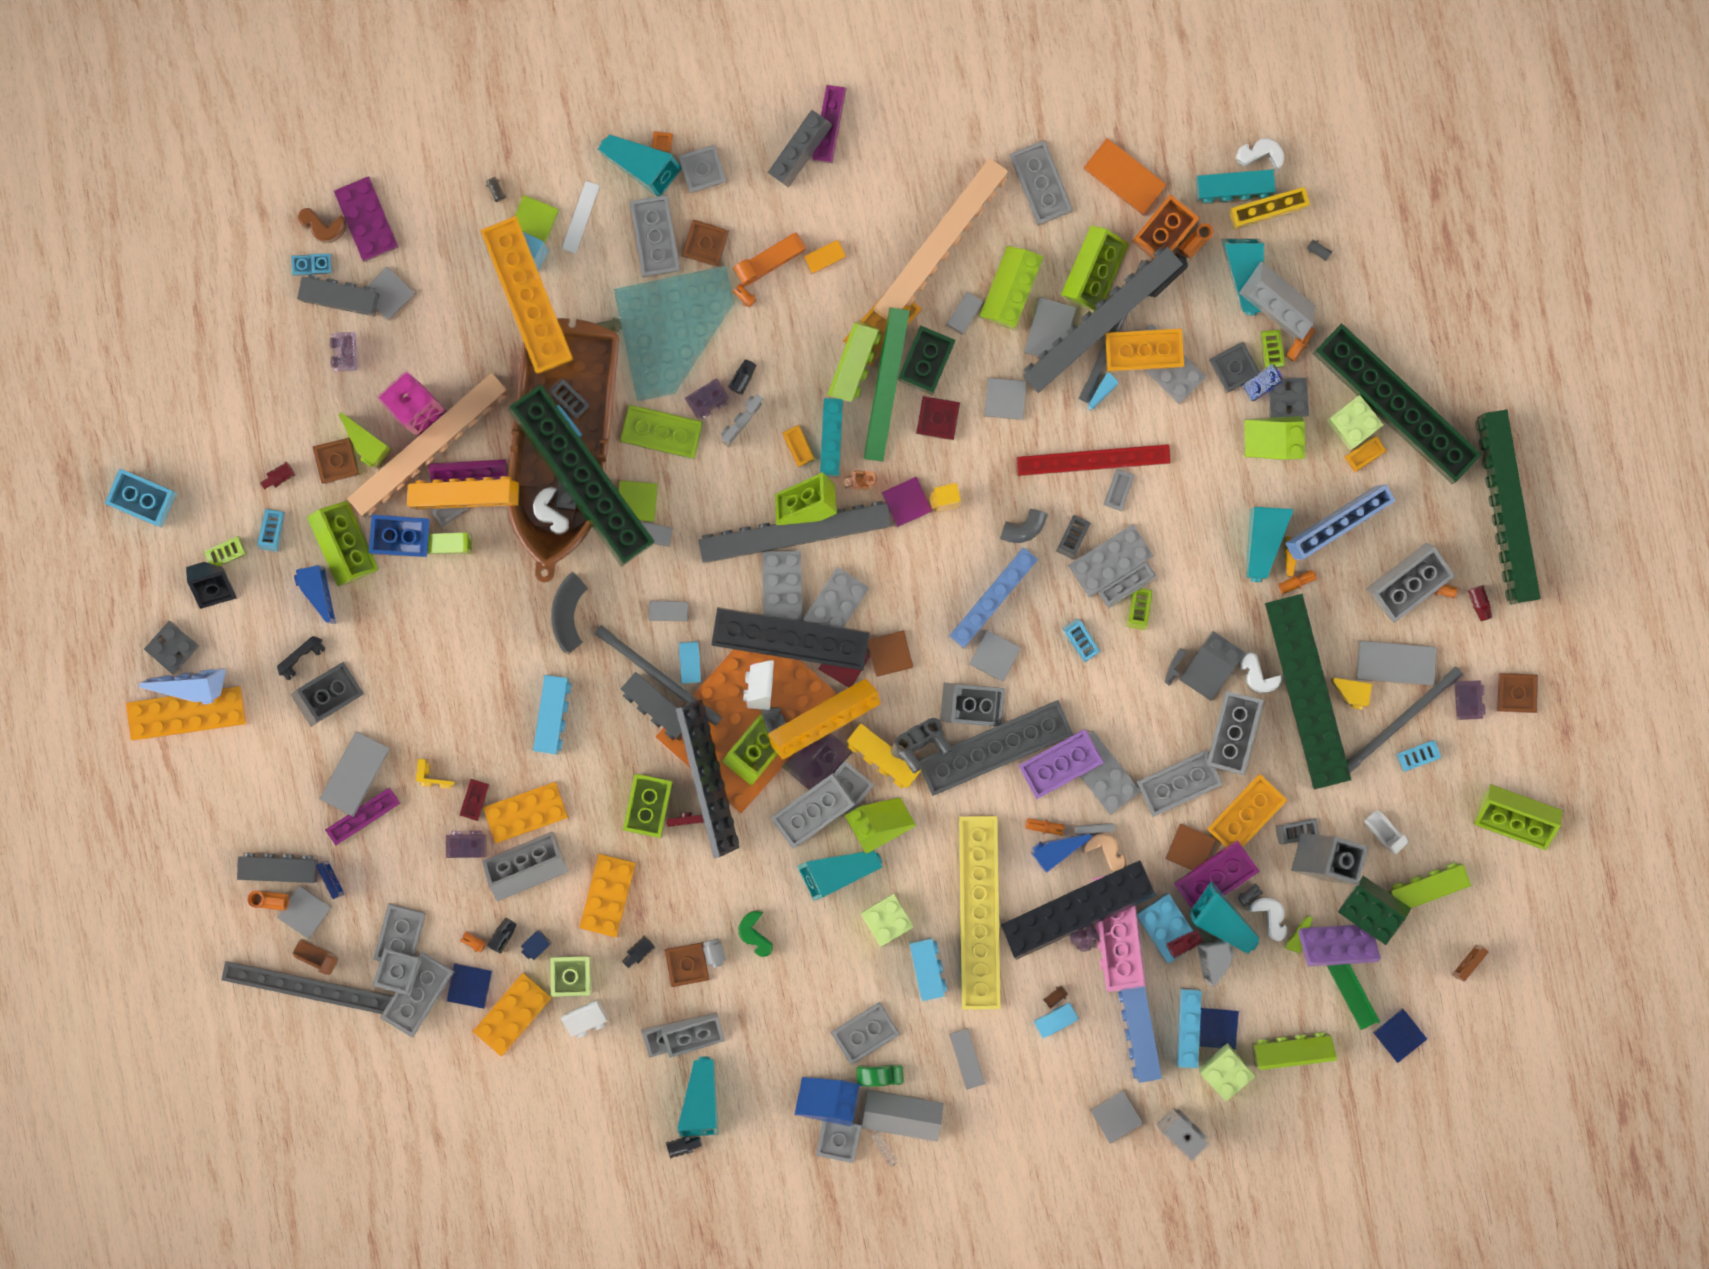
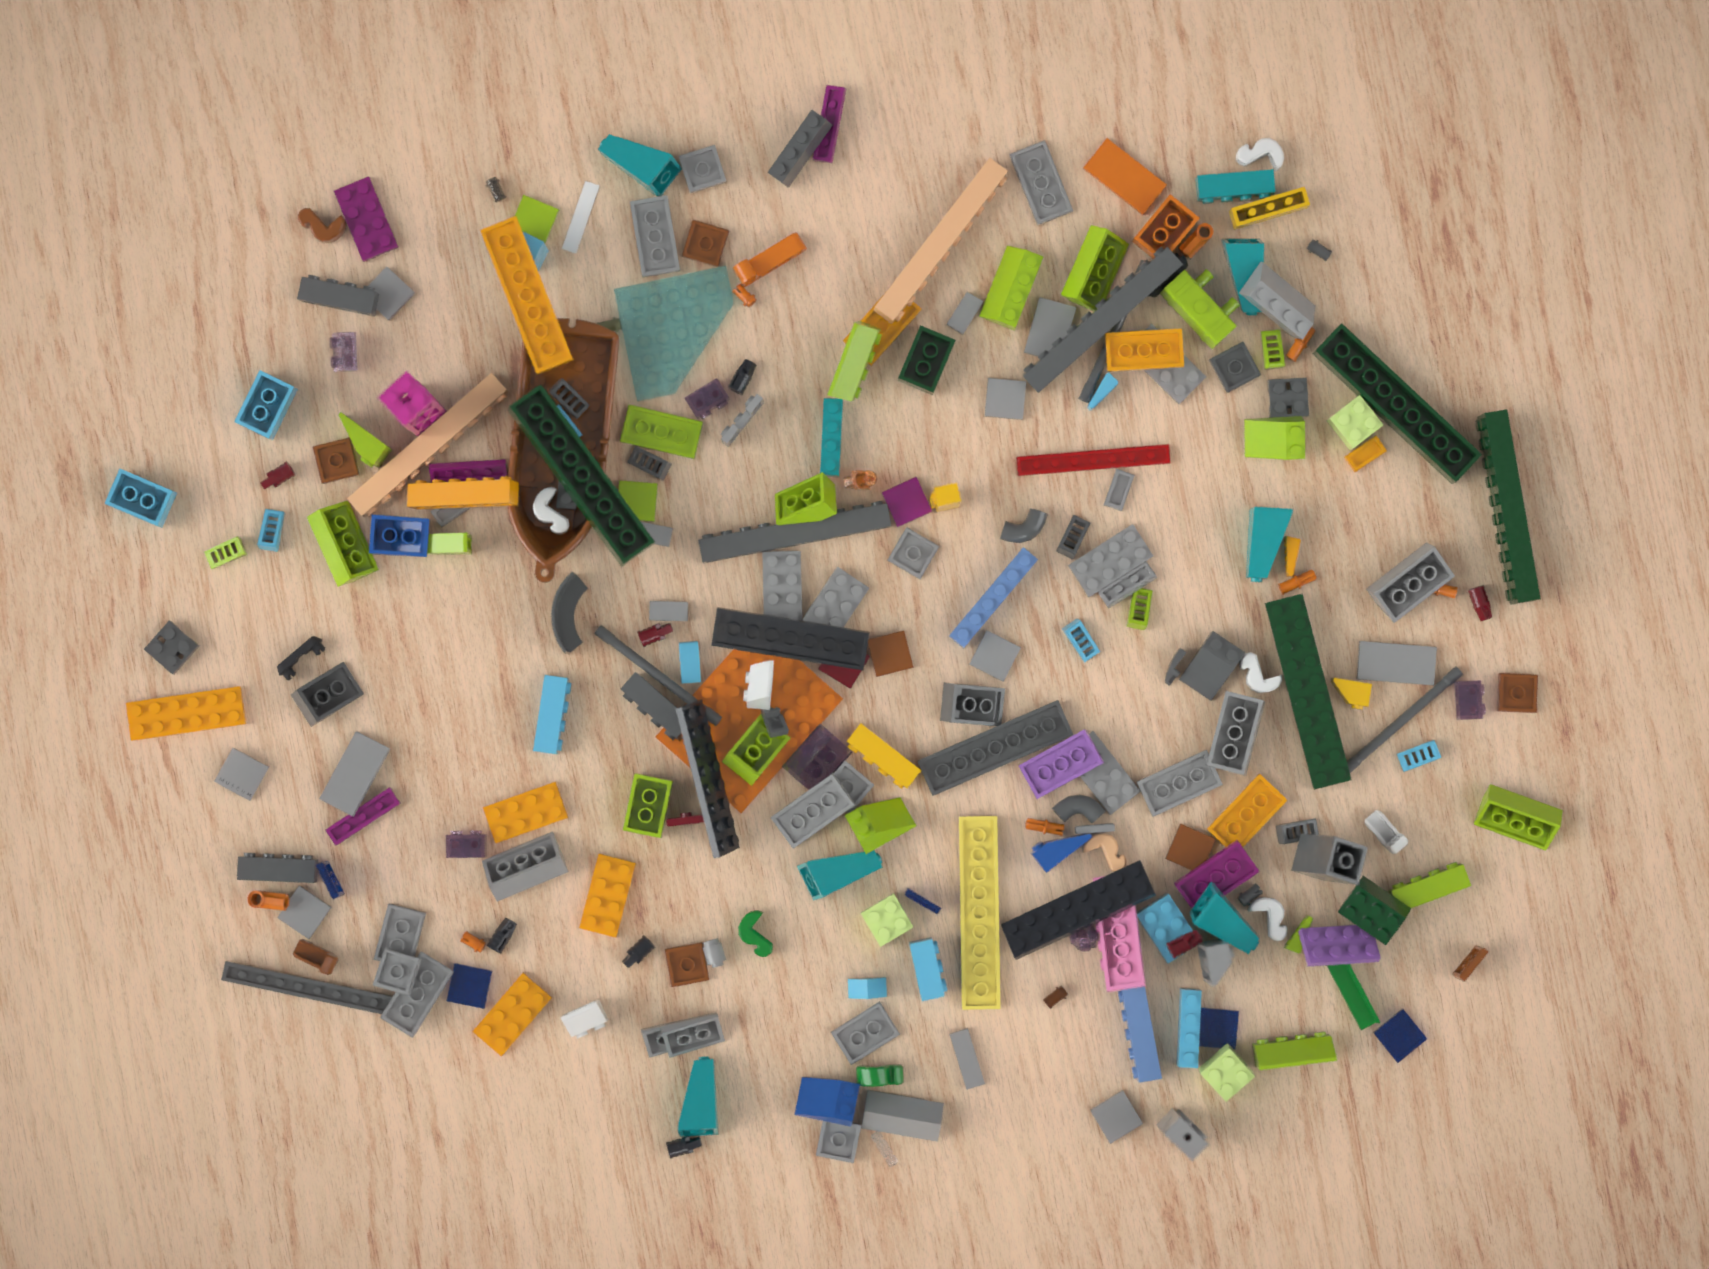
light blue wedge [139,668,226,704] -> none
black slope [186,562,237,609] -> none
medium azure slope [291,254,332,276] -> none
blue slope [294,565,336,624] -> none
yellow bracket [416,759,456,789] -> none
dark red plate [459,779,490,821] -> none
dark blue brick [520,930,552,960] -> none
yellowish green brick [550,955,592,997] -> none
orange tile [652,131,673,153] -> none
light orange brick [768,678,881,760] -> none
light orange tile [782,425,815,468] -> none
light orange tile [804,240,846,274] -> none
green tile [863,307,910,462] -> none
dark grey piece [891,718,953,774] -> none
dark red plate [916,396,960,441] -> none
medium azure slope [1034,1002,1079,1038] -> none
clear blue plate [1242,364,1284,401] -> none
medium blue brick [1285,484,1395,560] -> none
none -> light grey slope [214,748,269,801]
none -> medium azure brick [234,370,298,441]
none -> dark grey slope [627,446,672,480]
none -> dark red hinge [637,623,673,647]
none -> medium azure slope [848,977,887,999]
none -> light grey tile [887,527,940,579]
none -> clear blue tile [904,887,941,914]
none -> dark grey cylinder [1052,794,1106,823]
none -> lime piece [1160,269,1240,350]

